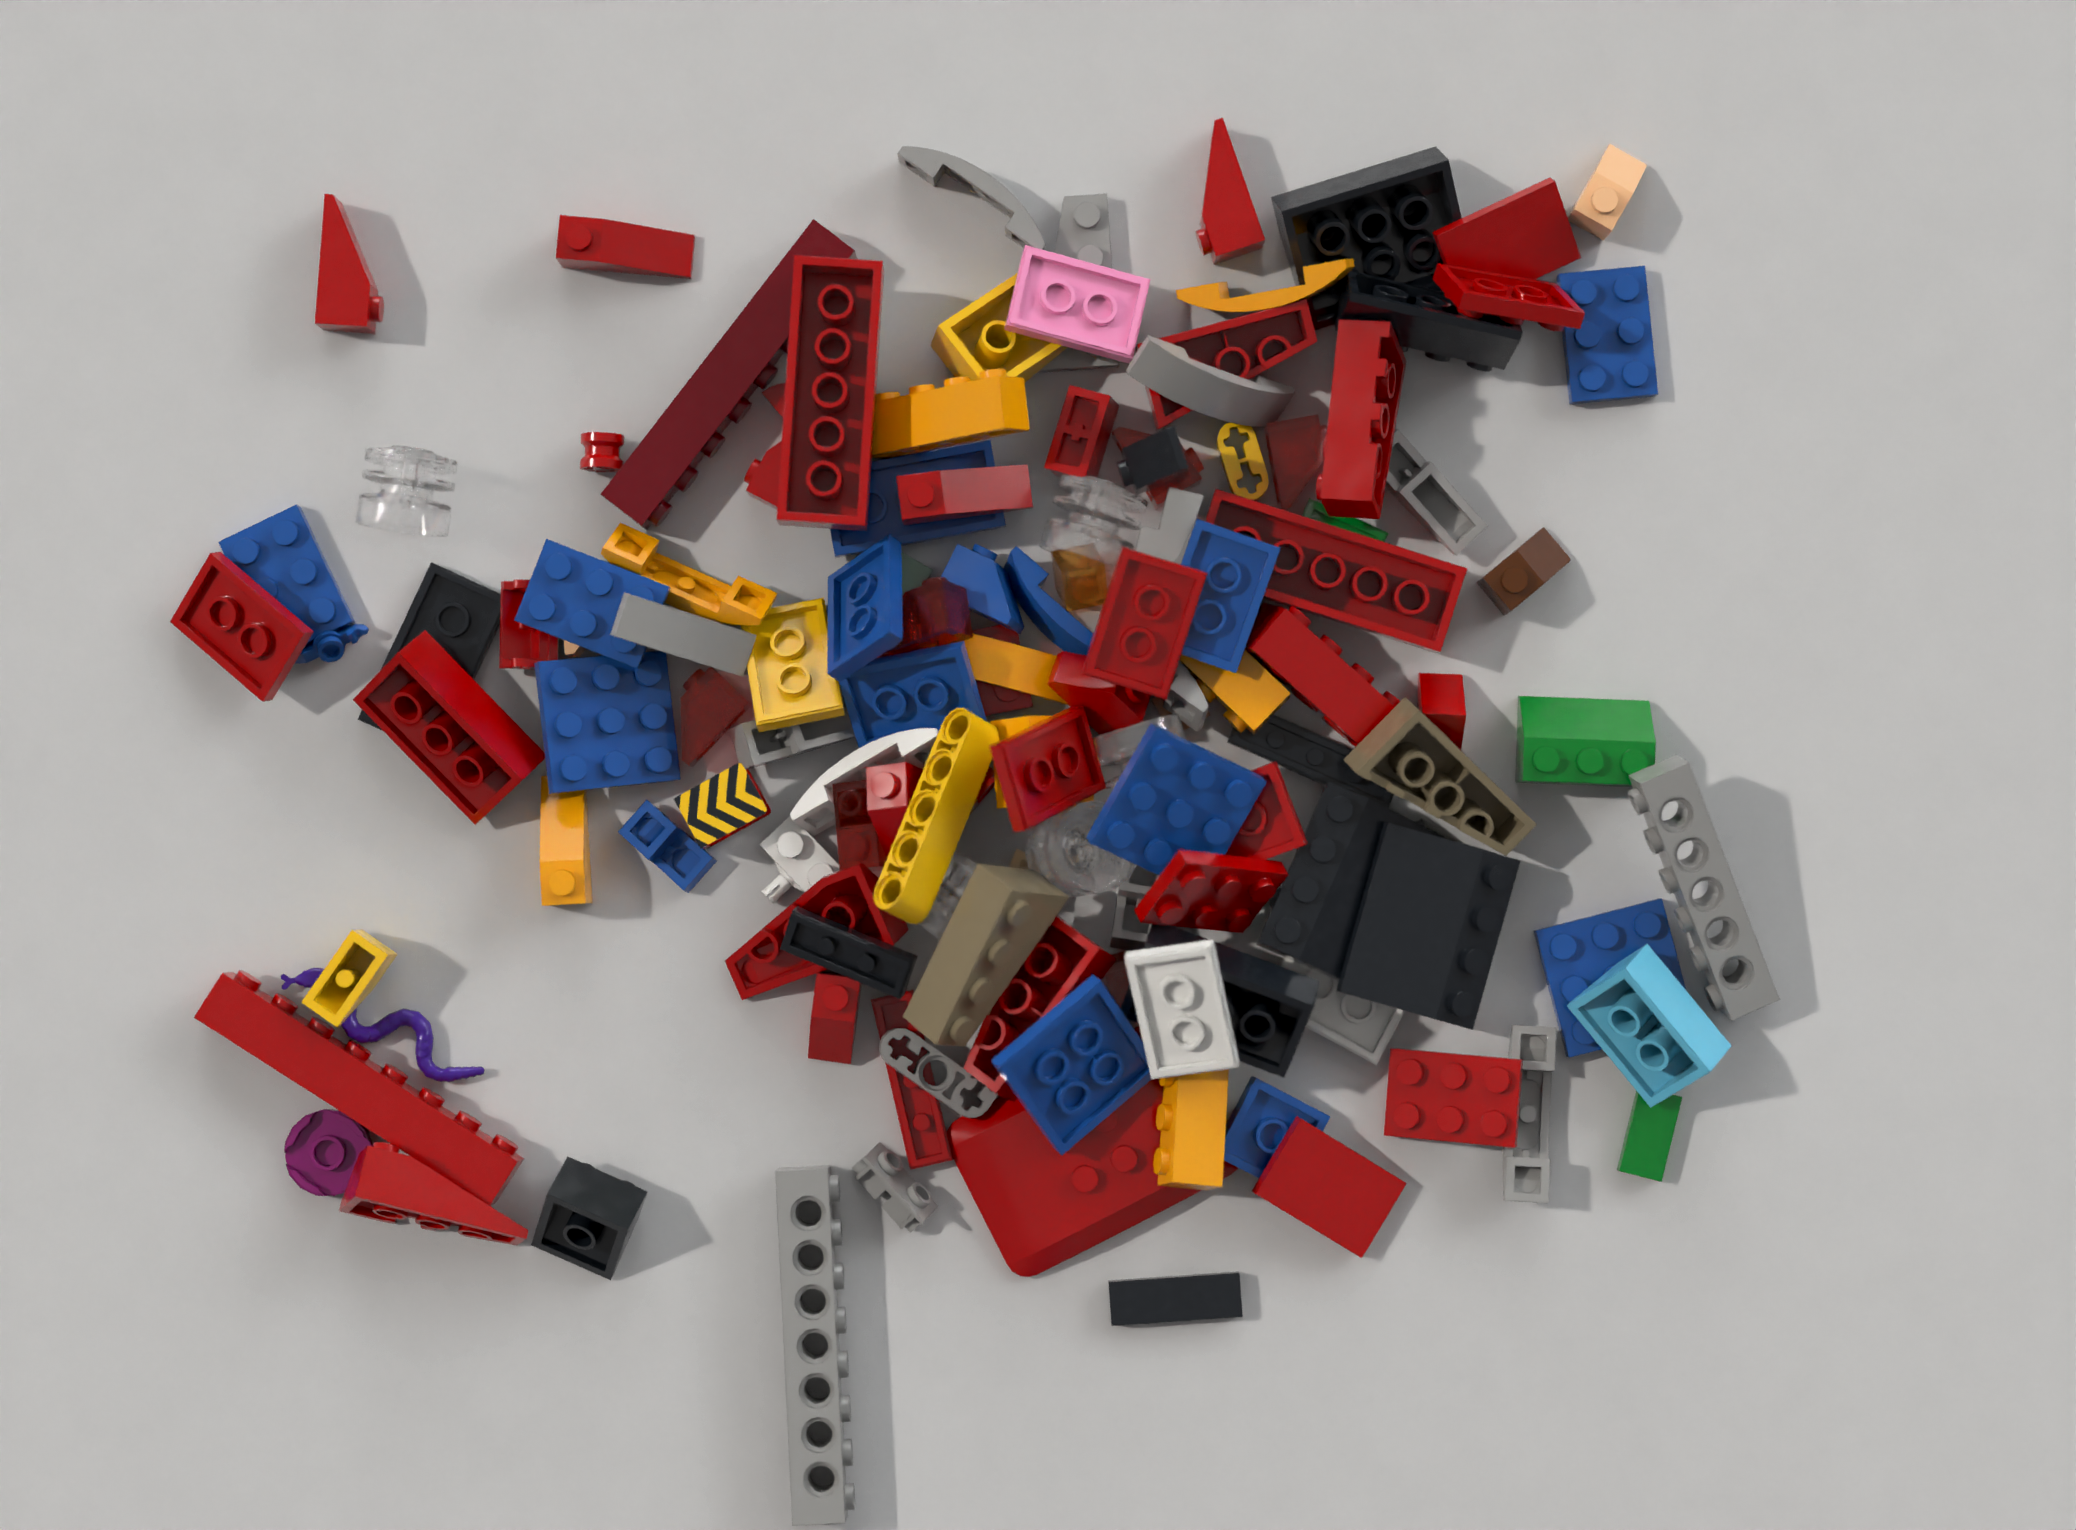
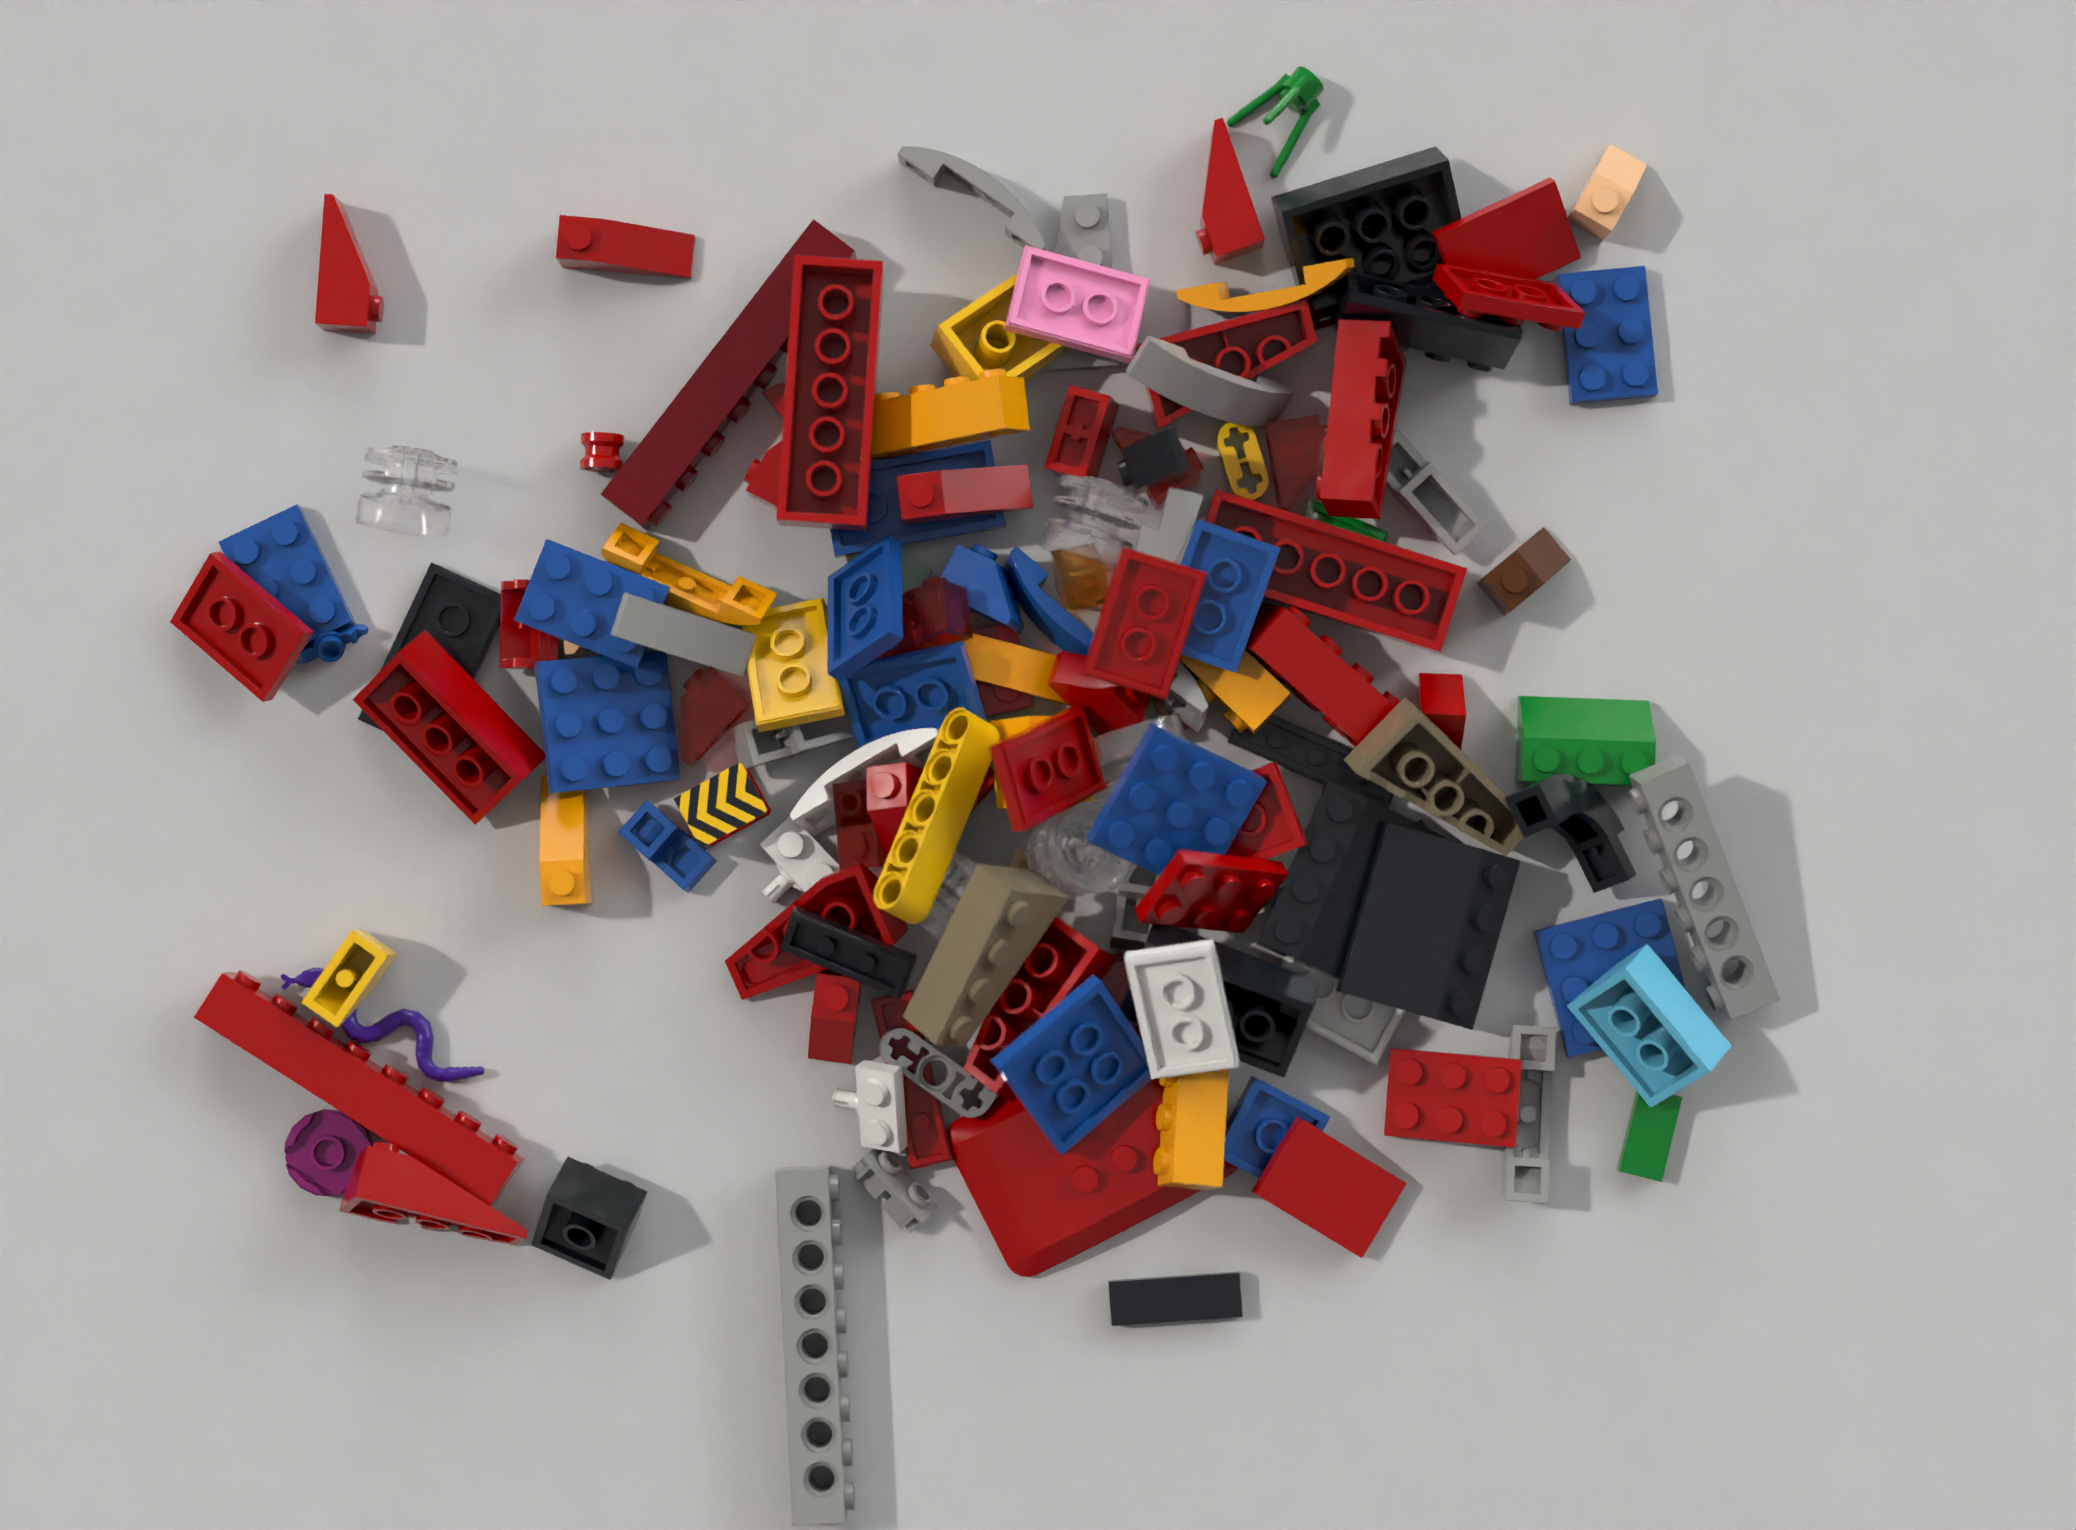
none -> white plate [832,1060,908,1153]
none -> green plant [1227,66,1324,178]
none -> black arch [1504,774,1636,893]

